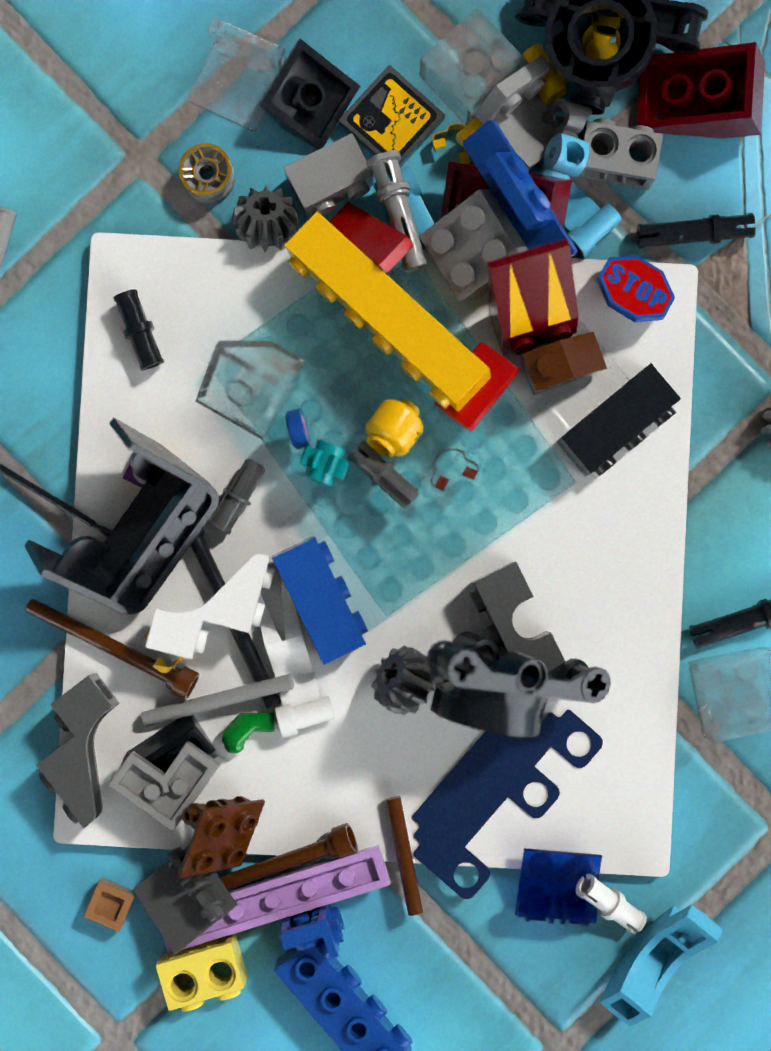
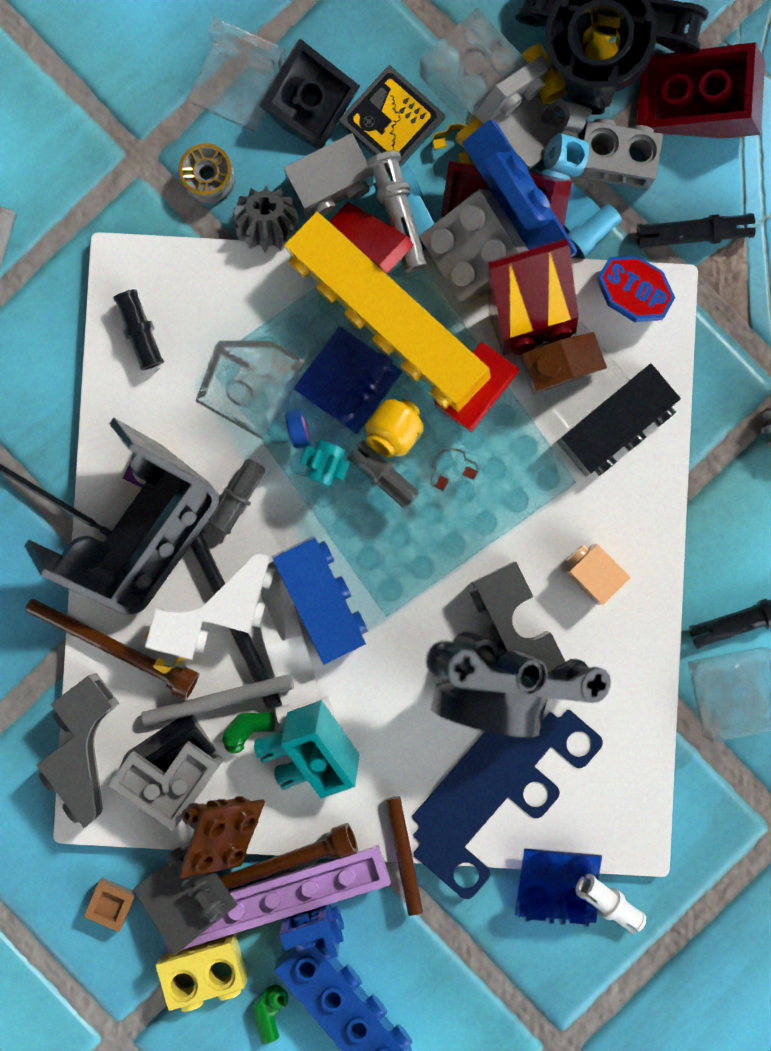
dark grey gear [371,646,436,715] -> none
medium azure arch [599,904,723,1027] -> none
none -> green arm [253,985,289,1044]
none -> teal brick [254,700,360,799]
none -> clear blue hinge [294,326,403,434]
none -> light nougat brick [565,544,631,605]

